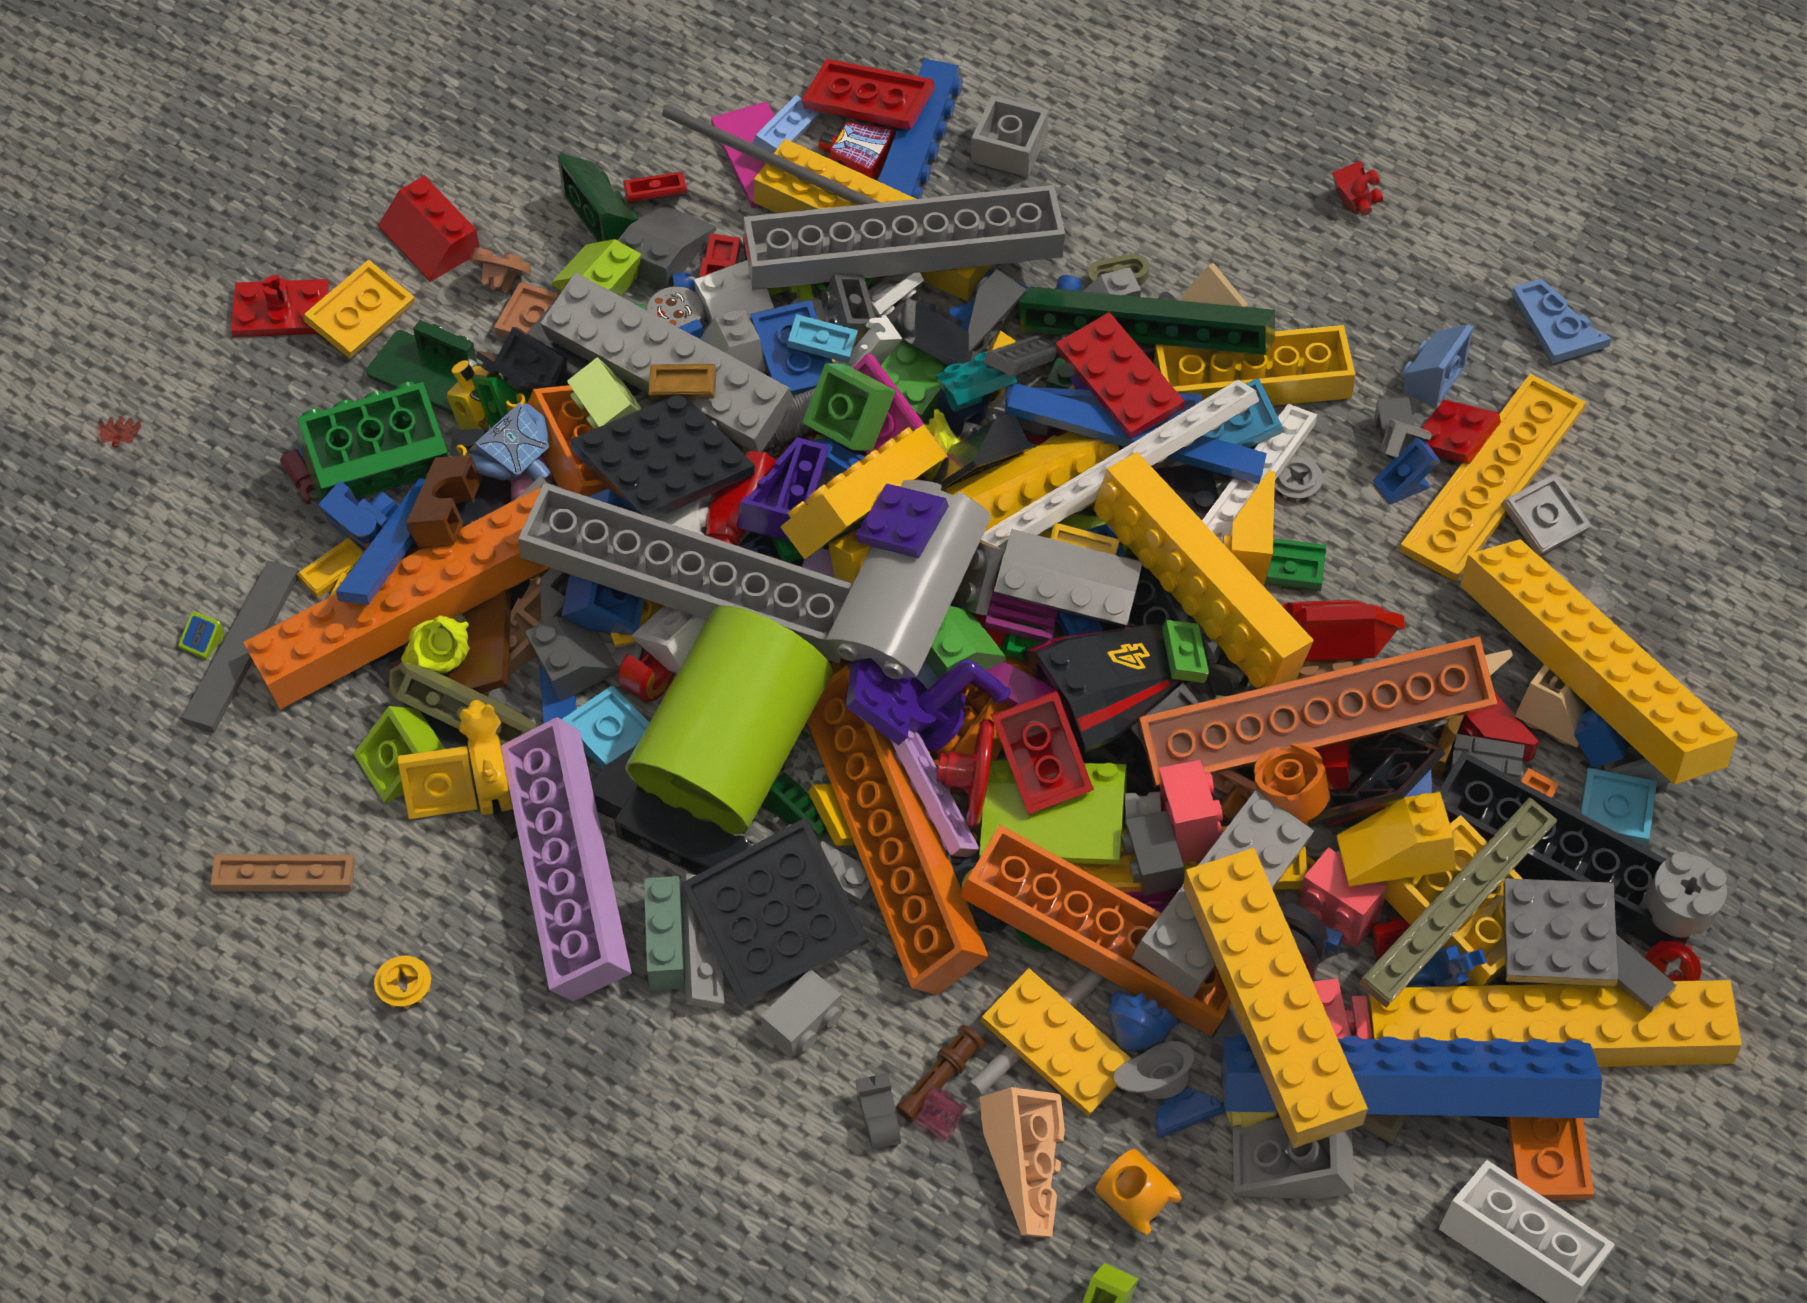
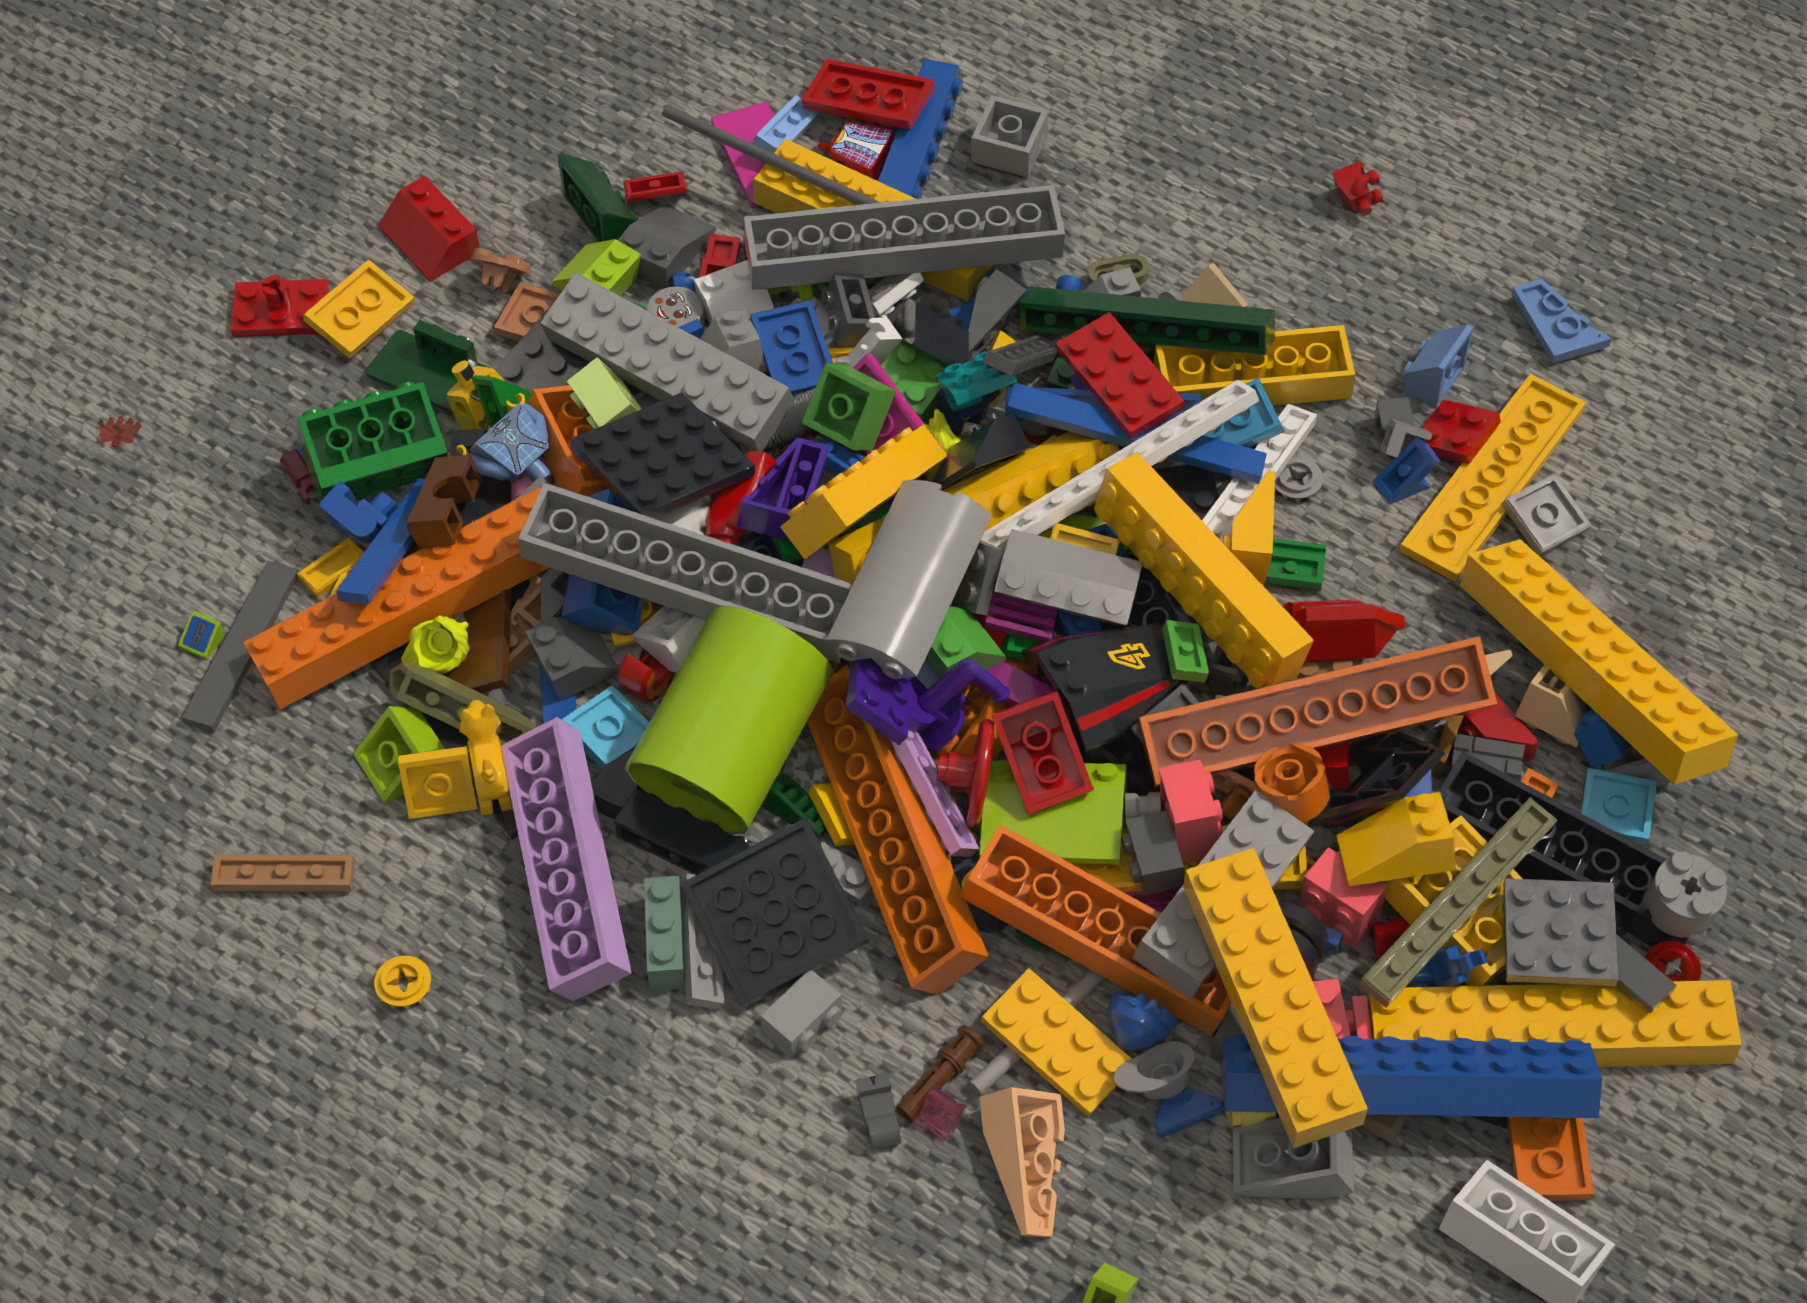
black bracket [475,327,568,392] -> none
pearl gold tile [649,364,716,399] -> none
medium azure plate [787,314,858,363] -> none
dark purple plate [856,483,949,558] -> none
light orange piece [1095,1149,1182,1236] -> none

